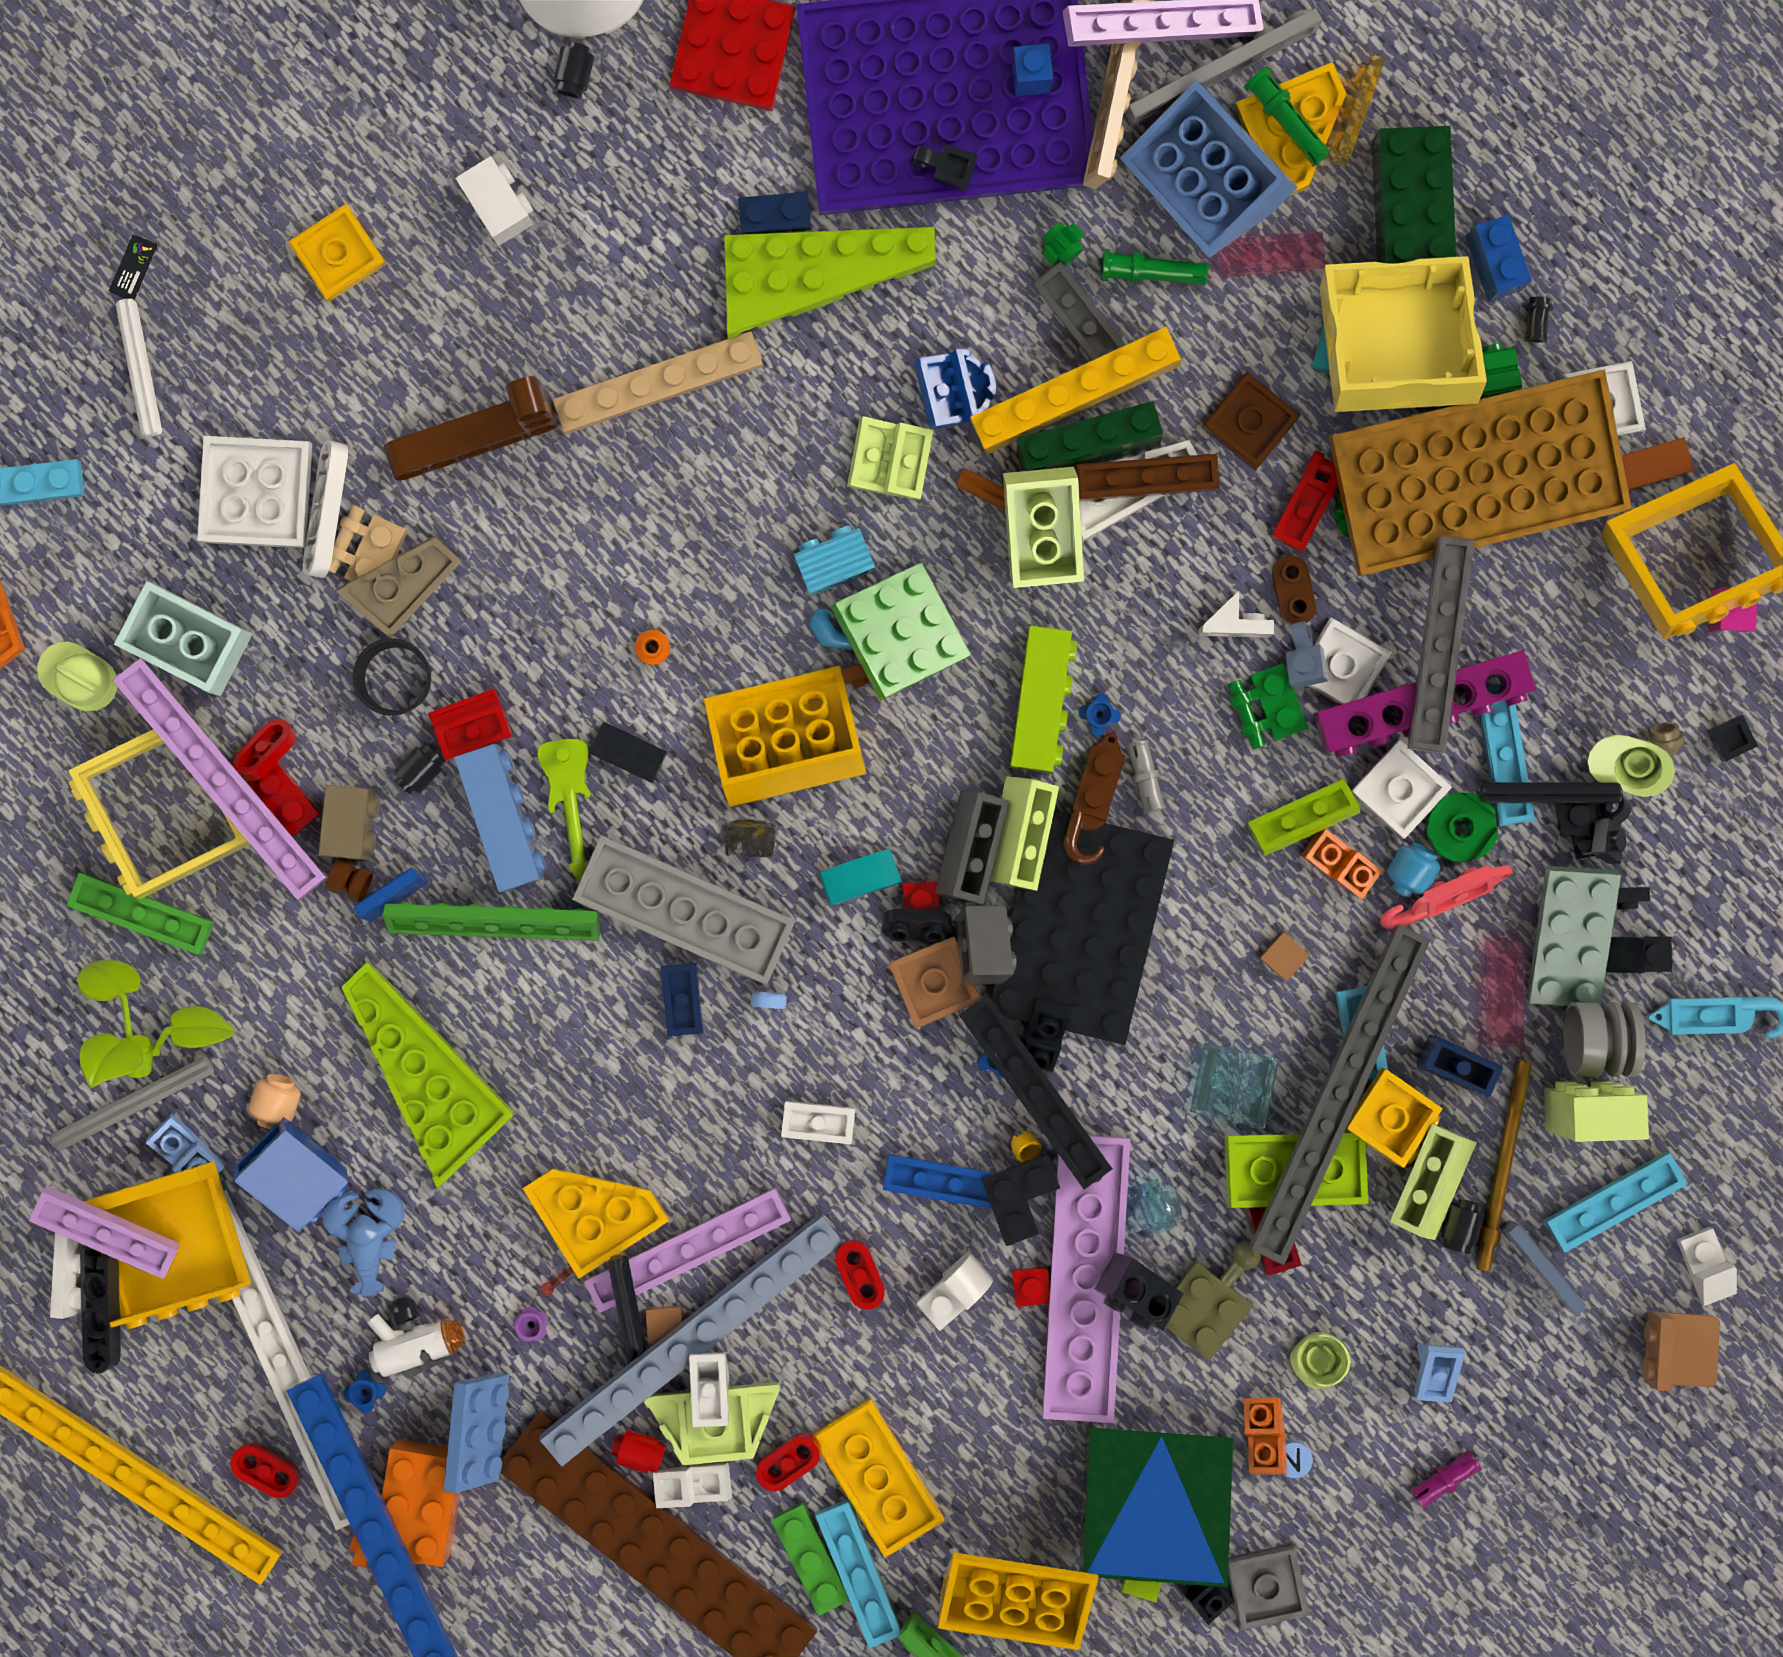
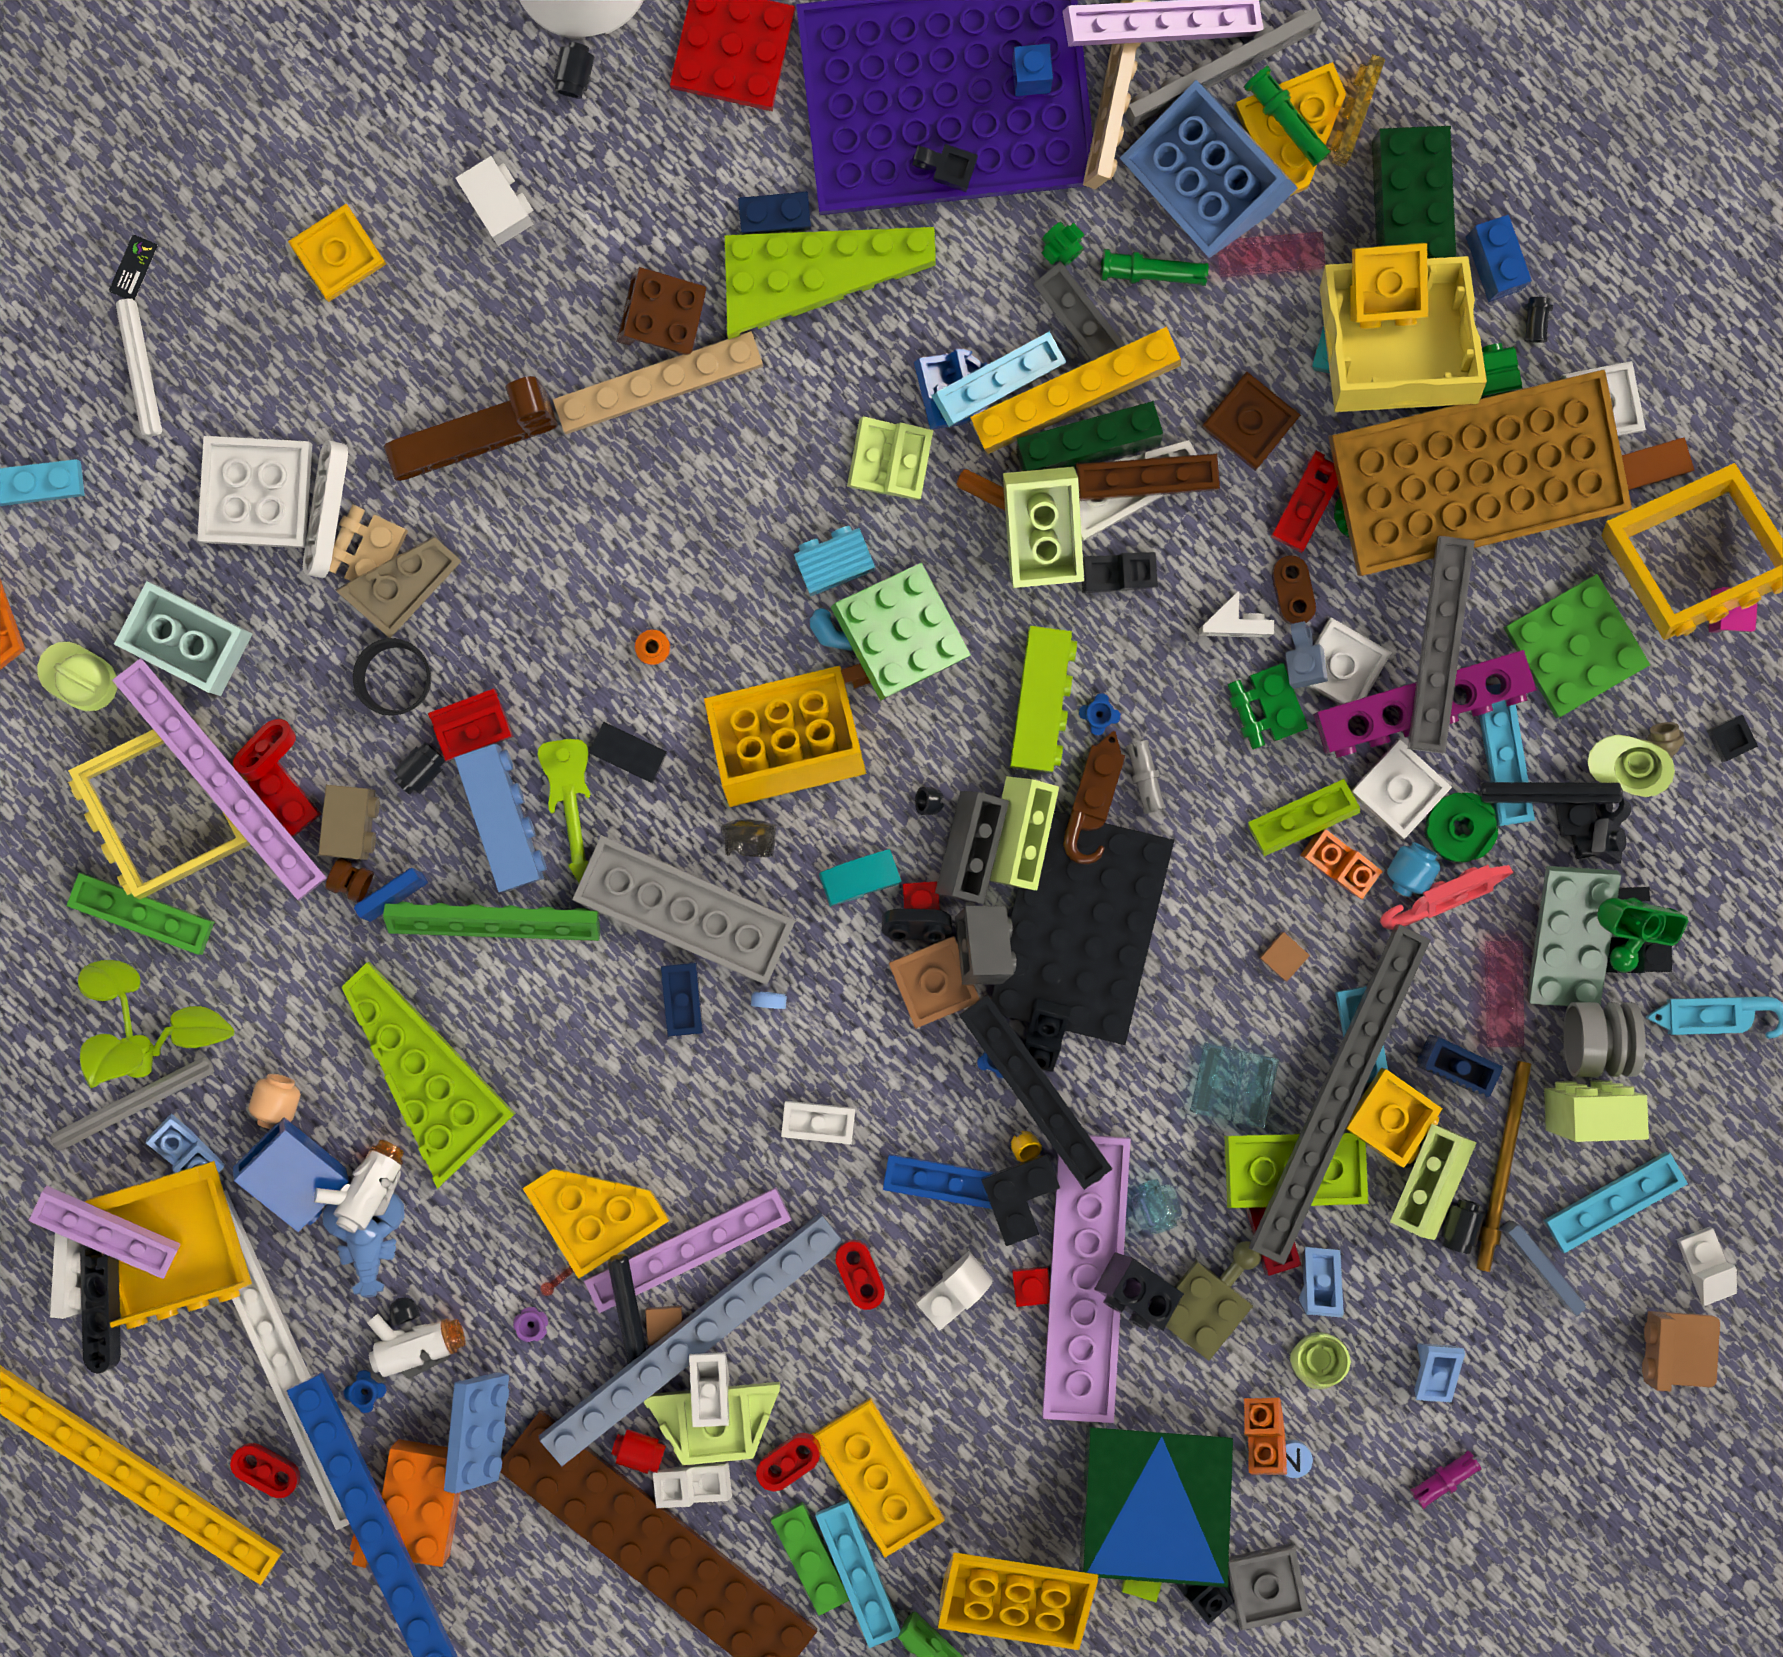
none -> white piece [314,1140,404,1233]
none -> reddish brown bracket [616,267,706,355]
none -> black hinge [915,787,944,815]
none -> medium azure plate [932,331,1066,427]
none -> black slope [1082,552,1158,593]
none -> light blue slope [1299,1247,1344,1317]
none -> yellow plate [1349,243,1428,329]
none -> bright green plate [1503,574,1650,718]
none -> green piece [1597,898,1688,973]

